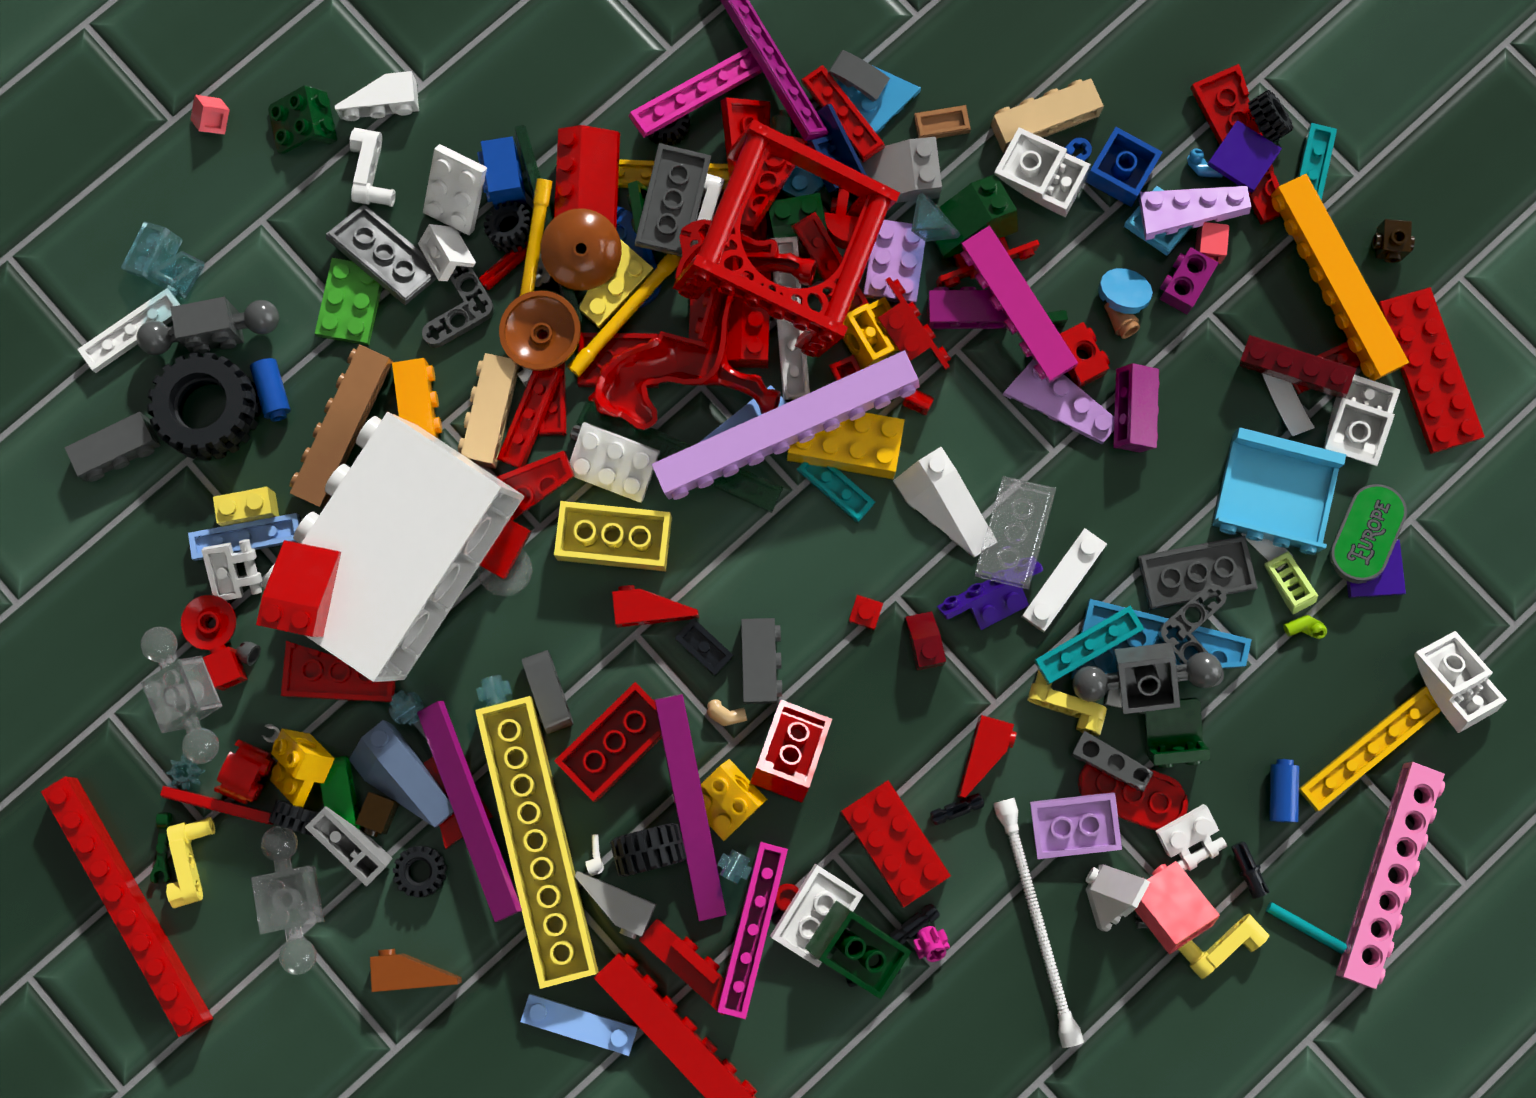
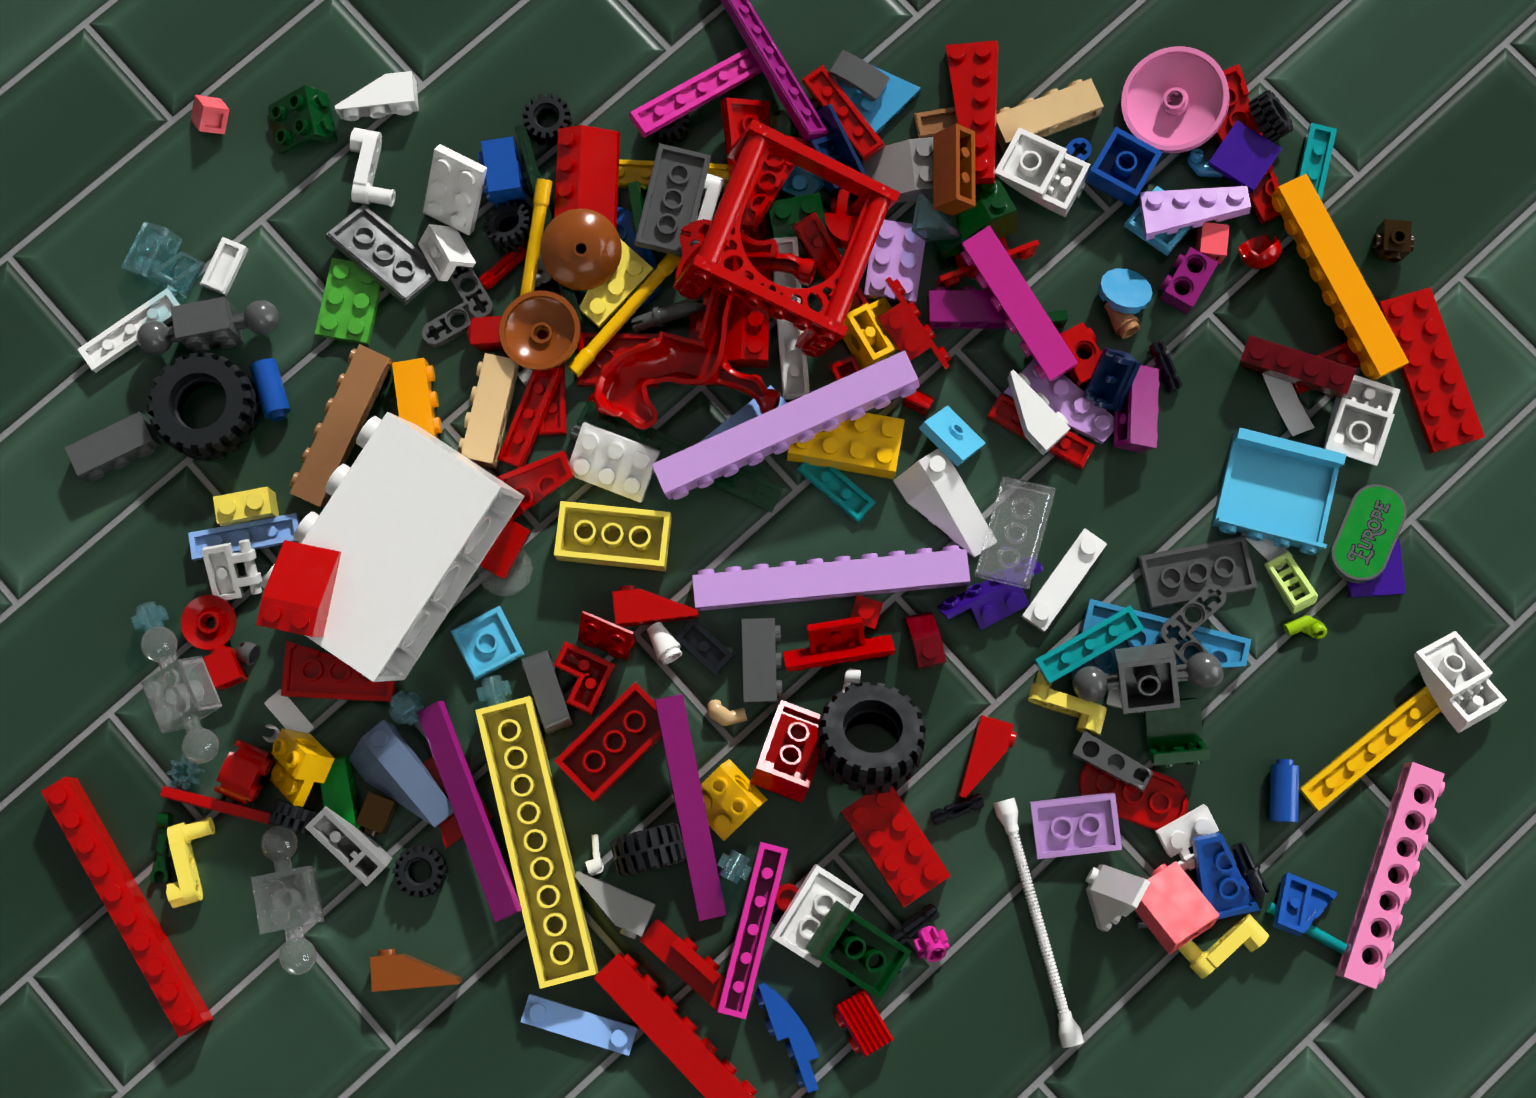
none -> clear light blue gear [131,601,169,635]
none -> white tile [200,237,249,297]
none -> white sticker [264,689,314,733]
none -> medium azure plate [450,606,525,680]
none -> red brick [467,316,504,351]
none -> black tyre [522,93,572,146]
none -> red brick [553,641,615,715]
none -> red hinge [578,611,637,661]
none -> dark grey pin [631,292,706,333]
none -> white cone [647,622,682,665]
none -> lavender brick [692,545,970,611]
none -> blue slope [755,982,820,1093]
none -> red bracket [783,616,895,671]
none -> black tyre [817,682,926,794]
none -> red brick [833,988,894,1057]
none -> white hand [842,668,861,693]
none -> medium azure plate [919,405,985,466]
none -> dark orange brick [933,124,976,216]
none -> red wing [946,40,999,185]
none -> red tile [987,393,1095,470]
none -> white slope [1007,370,1070,455]
none -> dark blue hinge [1083,347,1141,413]
none -> bright pink dish [1121,46,1230,153]
none -> black axle [1149,340,1182,392]
none -> blue wing [1192,832,1260,919]
none -> red hair [1238,235,1282,269]
none -> blue wing [1273,872,1337,937]

